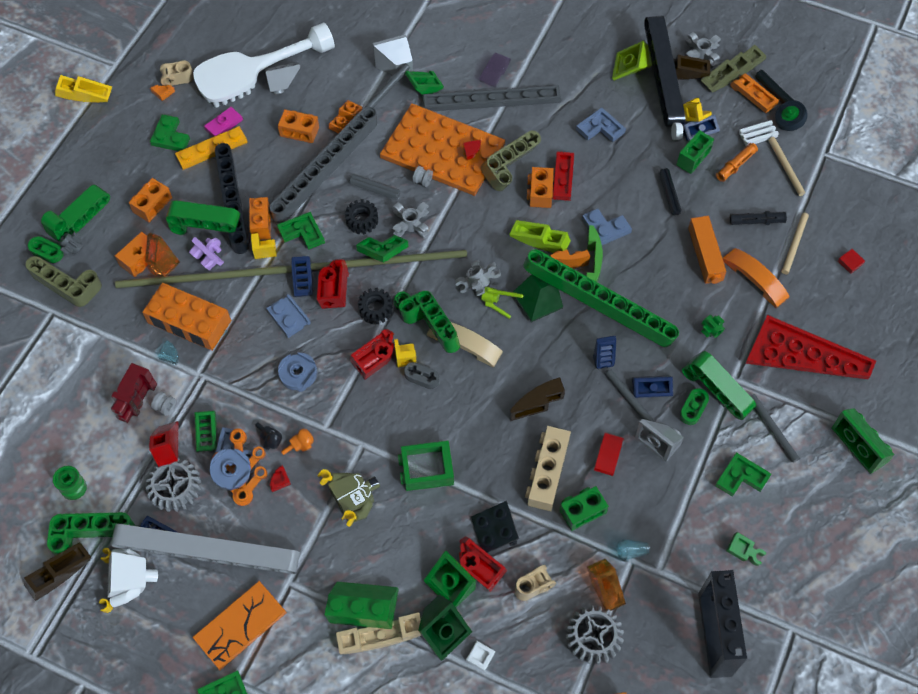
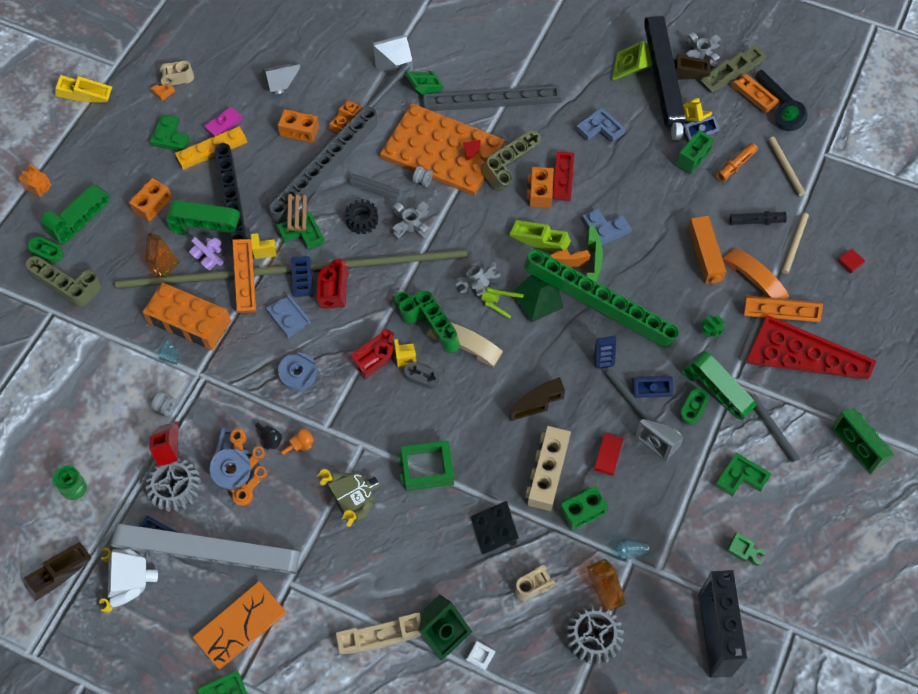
green beam [47,512,135,556] -> none
dark grey gear [59,232,83,255] -> none
dark red hips [111,363,157,423] -> none
orange brick [115,232,161,277] -> none
white piece [193,23,335,108] -> none
green slope [195,411,217,452] -> none
orange brick [249,197,271,240] -> none
red tile [270,465,291,492] -> none
green slope [324,581,399,629] -> none
green plate [356,235,409,263] -> none
black tyre [358,288,393,324] -> none
green slope [424,551,476,607] -> none
red piece [459,536,507,592] -> none
clear purple slope [480,52,511,87] -> none
black axle [659,168,681,216] -> none
white tile [739,120,779,146] -> none
none -> orange brick [18,164,52,198]
none -> orange plate [233,239,256,313]
none -> medium nougat tile [287,194,307,231]
none -> orange plate [743,296,823,322]

